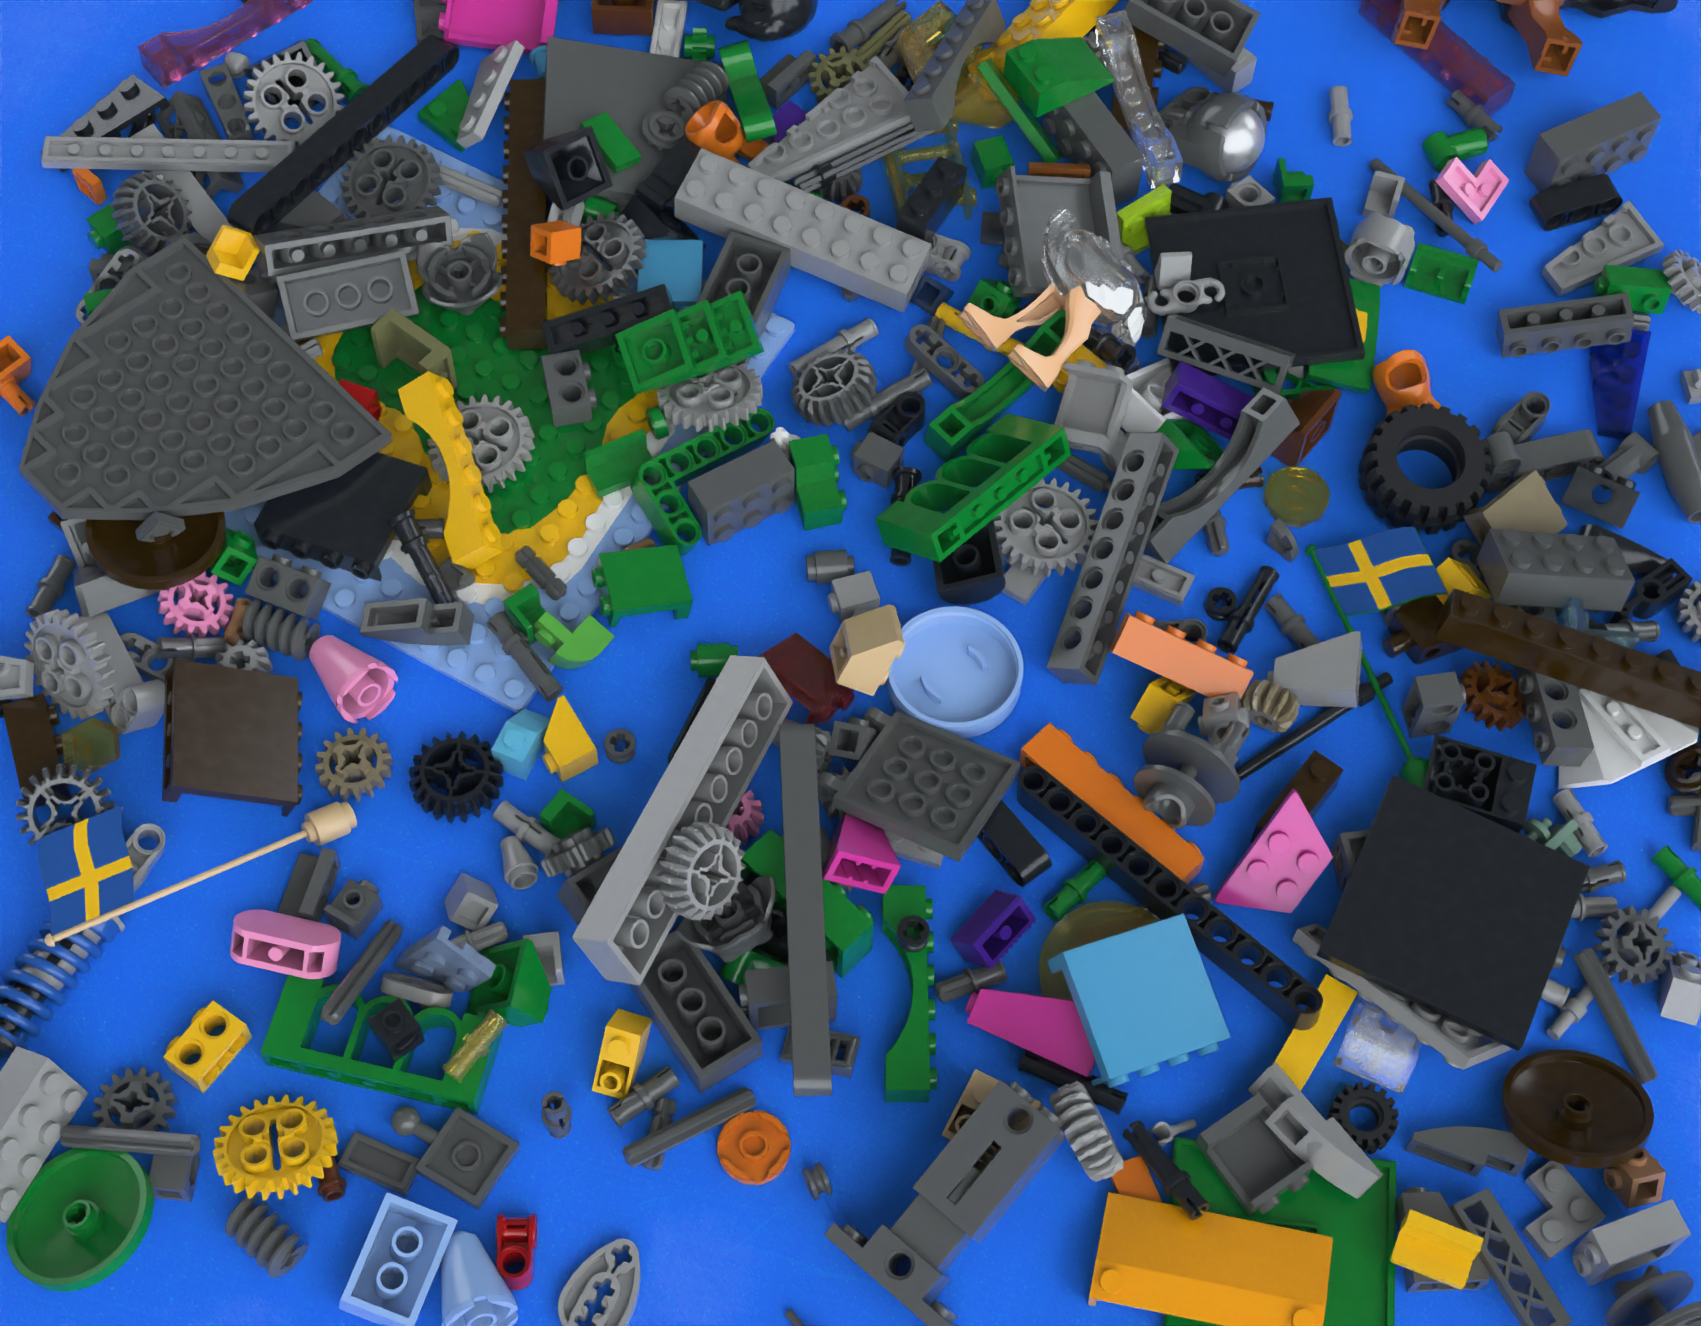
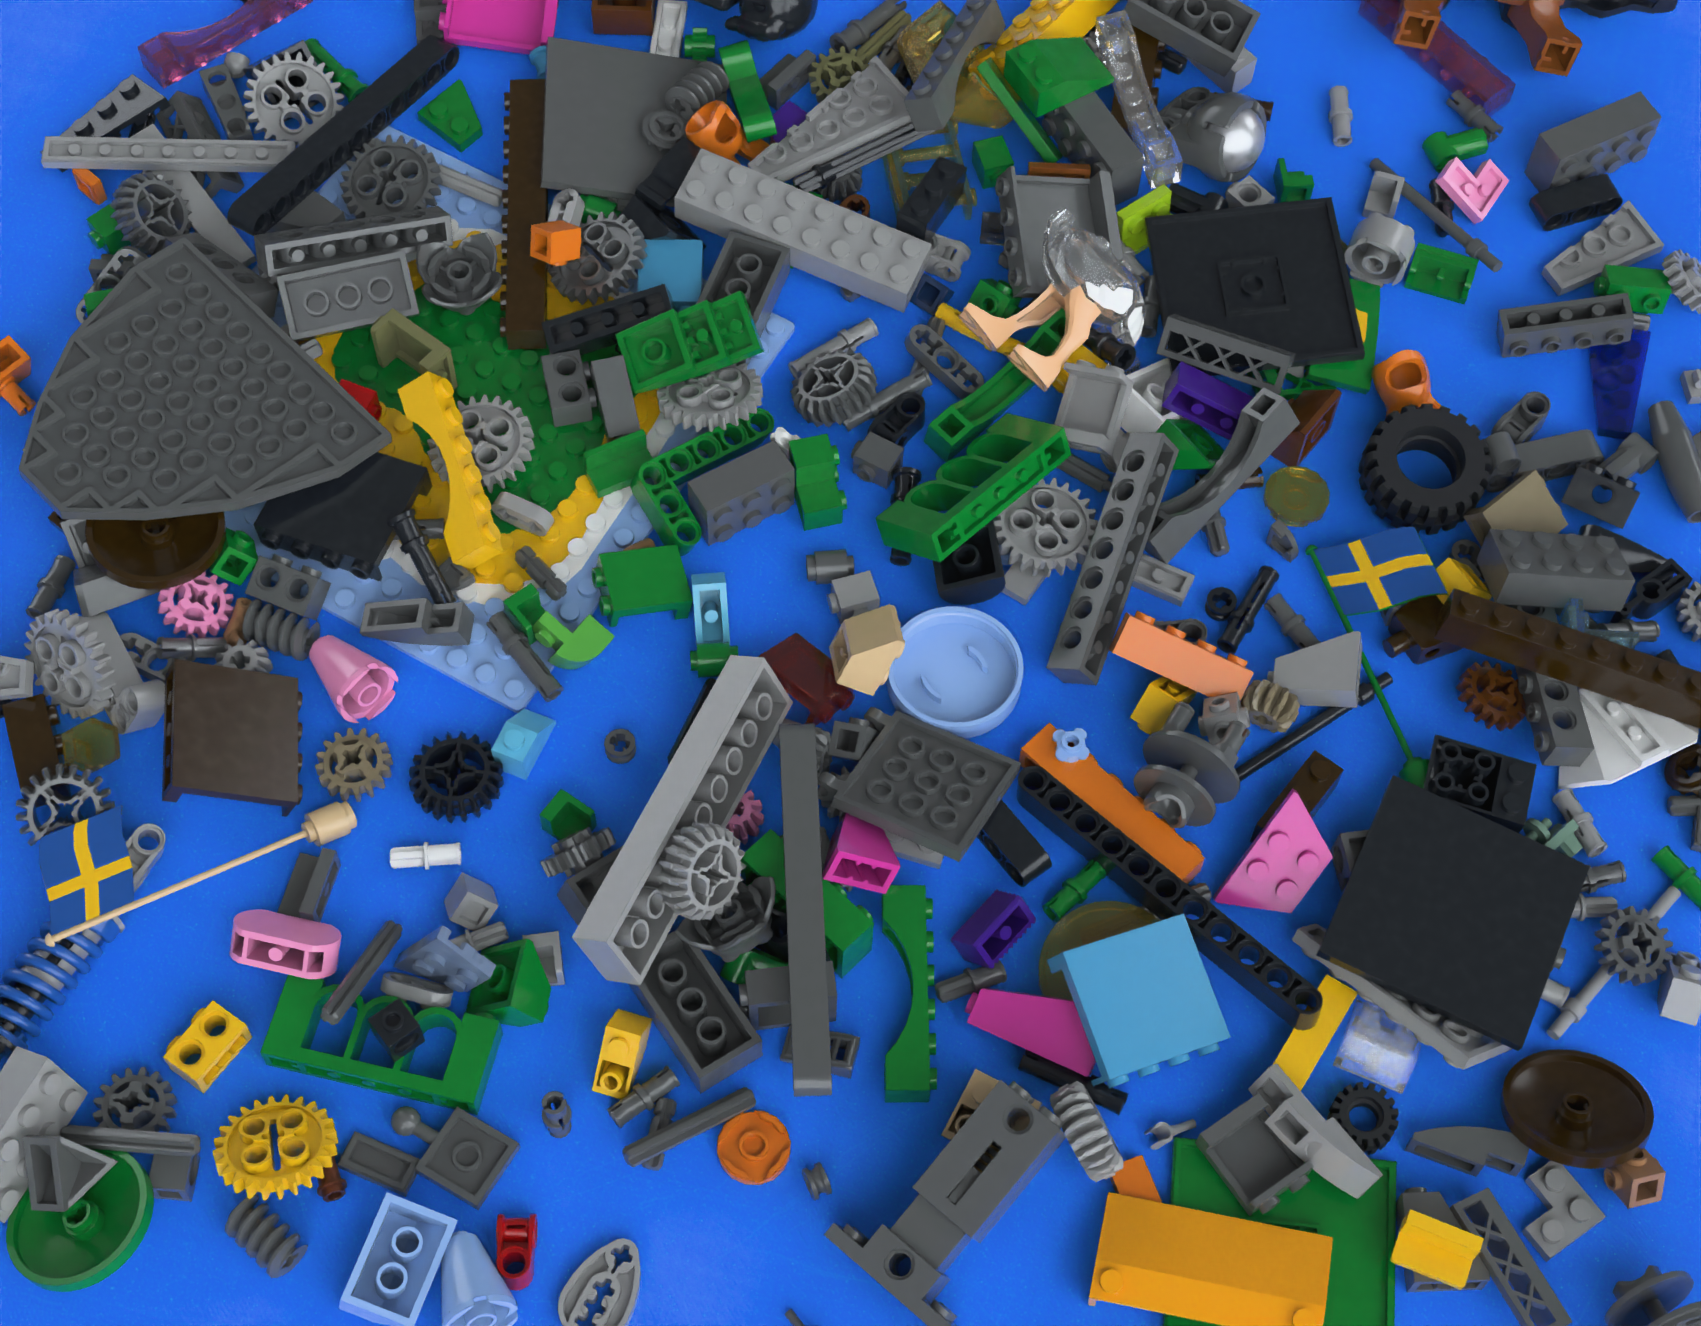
dark grey tile [135,511,186,542] -> none
yellow panel [206,225,260,281] -> none
dark grey brick [323,879,383,941] -> none
clear yellow pin [442,1009,509,1082] -> none
light grey wing [456,40,525,149] -> none
light grey pin [493,800,561,857] -> none
light grey cone [500,836,539,890] -> none
black slope [523,126,613,211] -> none
yellow slope [541,695,599,782] -> none
green tile [579,112,642,174] -> none
green tile [645,406,669,440] -> none
black bush [897,915,930,953] -> none
black pin [1122,1120,1210,1220] -> none
light grey piece [1147,277,1225,316] -> none
light grey slope [1154,251,1192,291] -> none
dark grey brick [1401,671,1466,738] -> none
light grey window [1572,1199,1691,1286] -> none
dark grey axle [1574,948,1658,1084] -> none
none -> dark grey slope [23,1135,118,1212]
none -> white axle [390,842,462,870]
none -> light grey beam [491,492,554,536]
none -> dark grey slope [590,355,640,443]
none -> medium azure slope [691,572,730,646]
none -> light blue plate [1052,728,1090,763]

